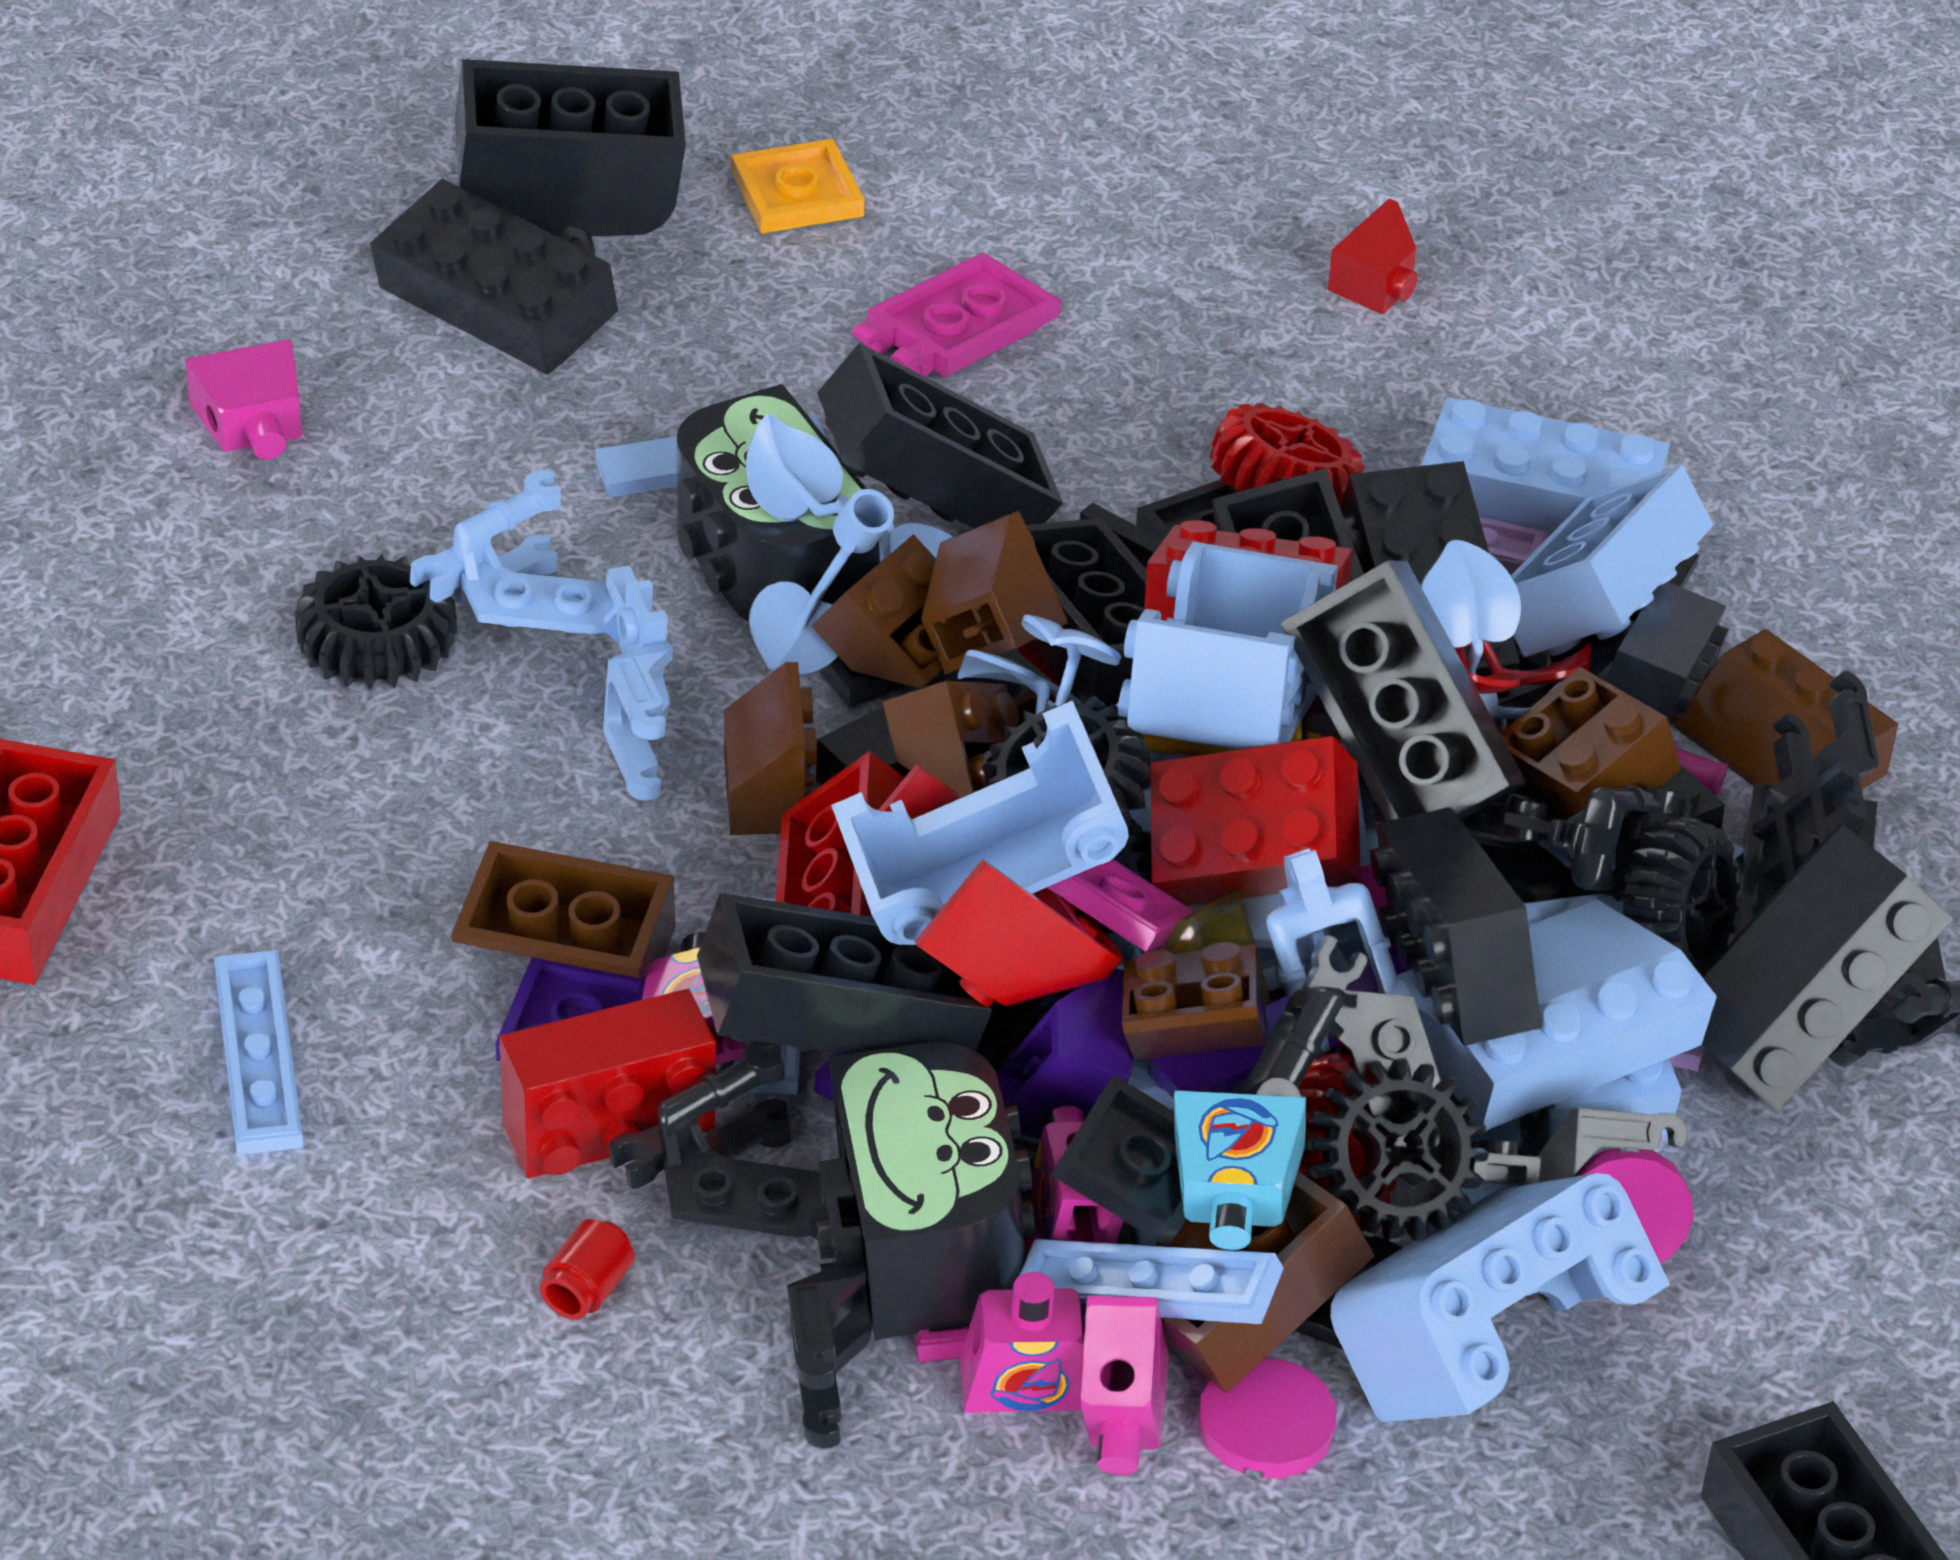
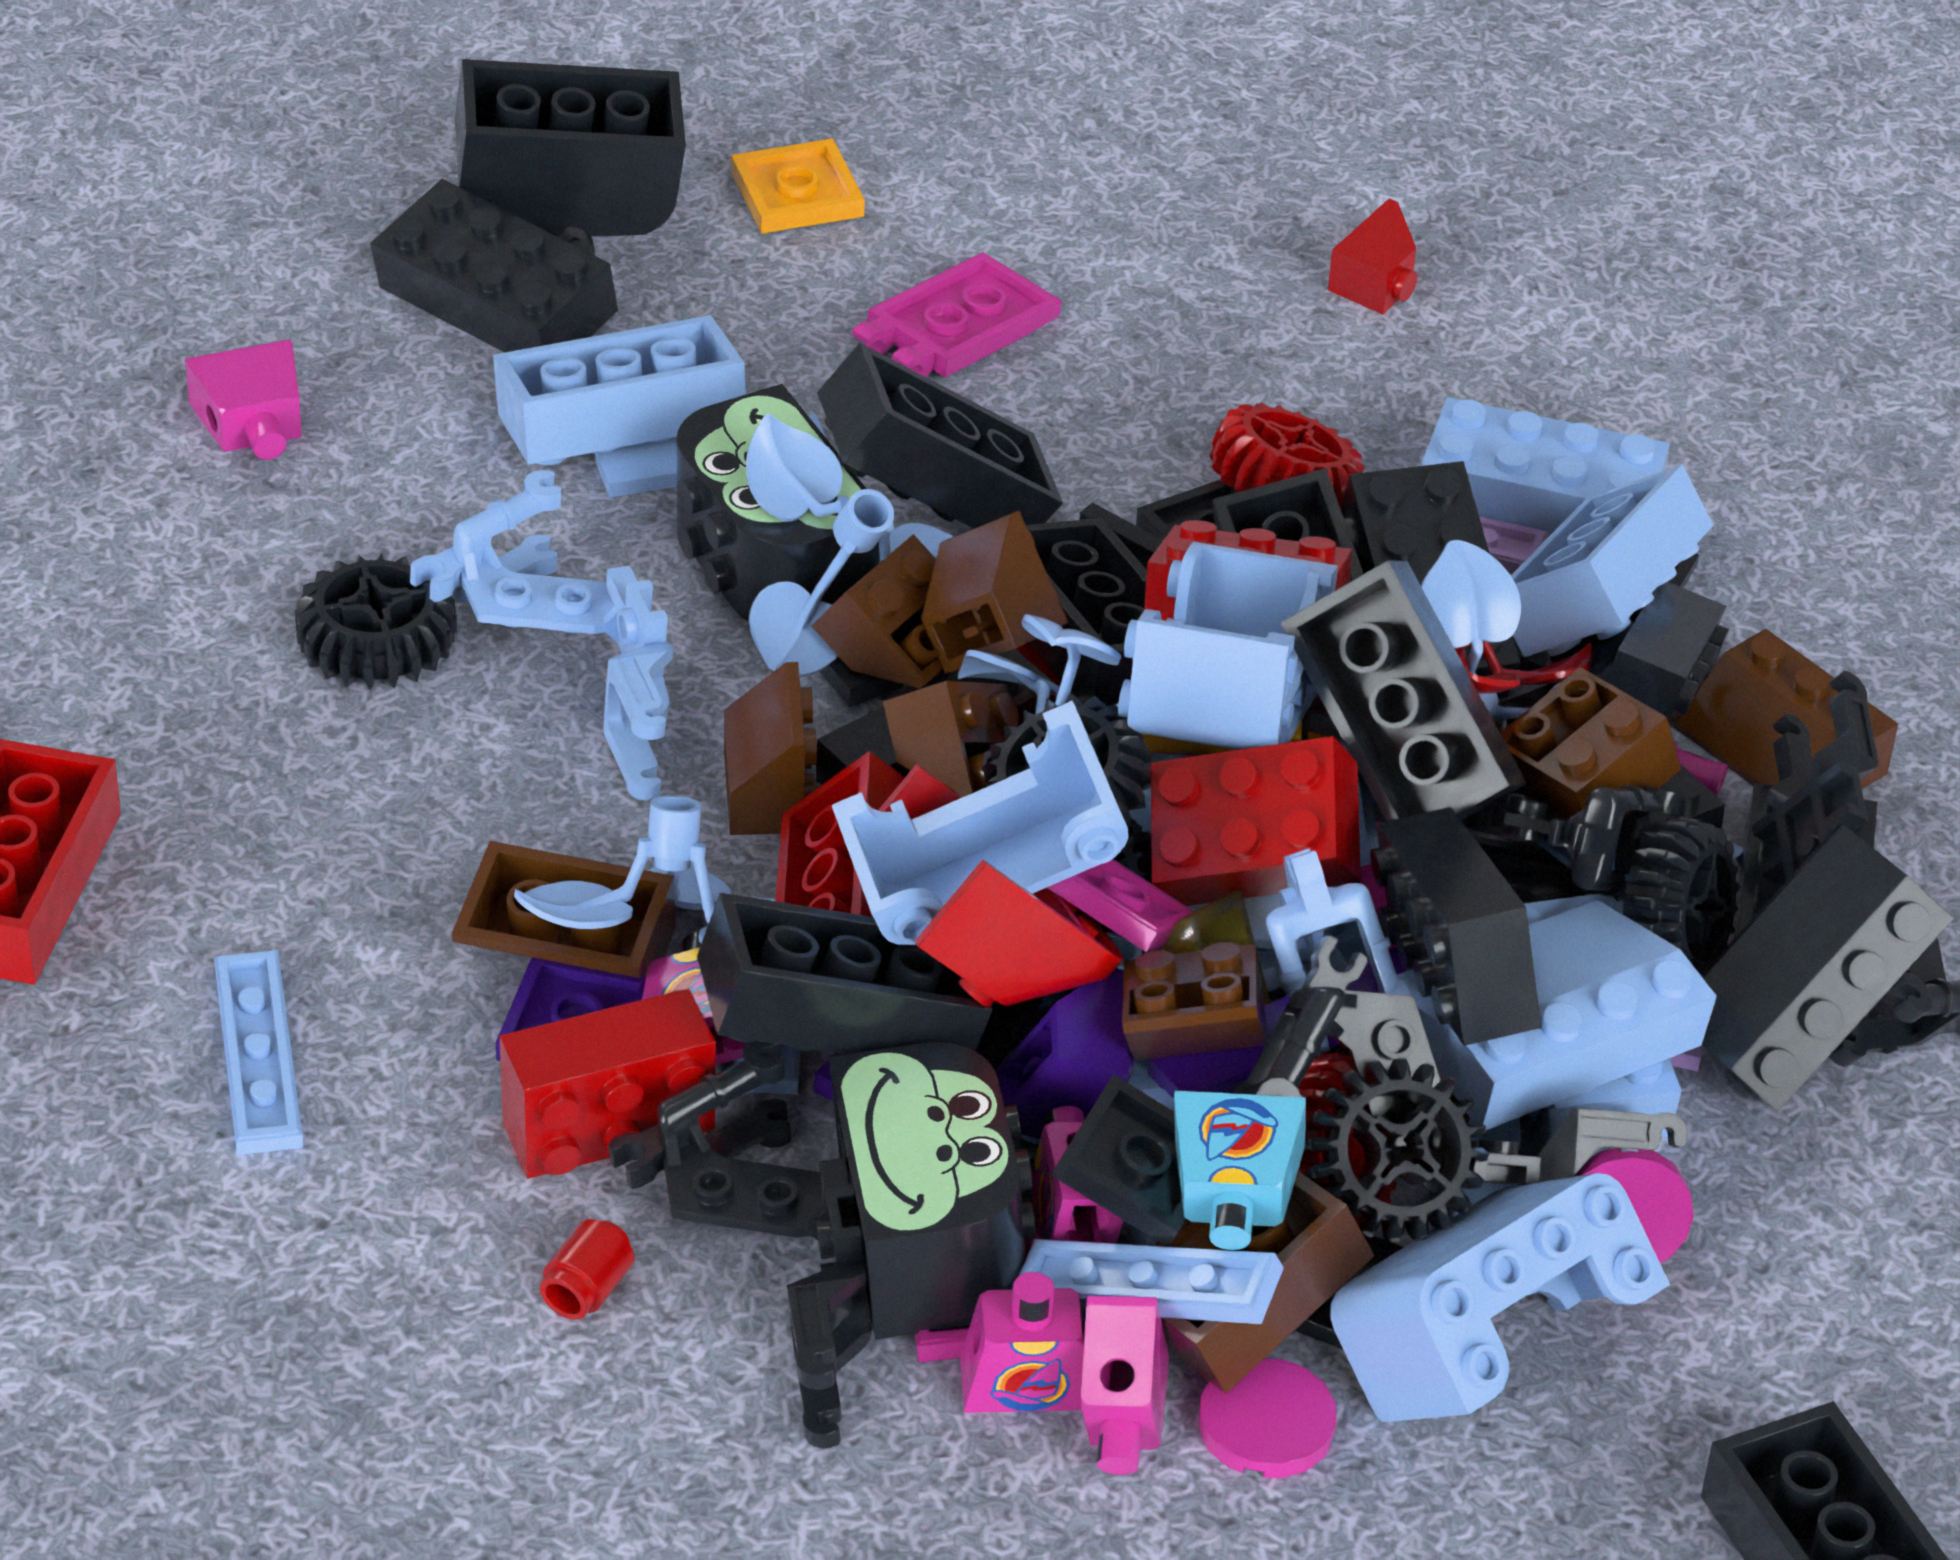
none -> light blue brick [493,315,746,465]
none -> light blue plant [514,796,731,943]

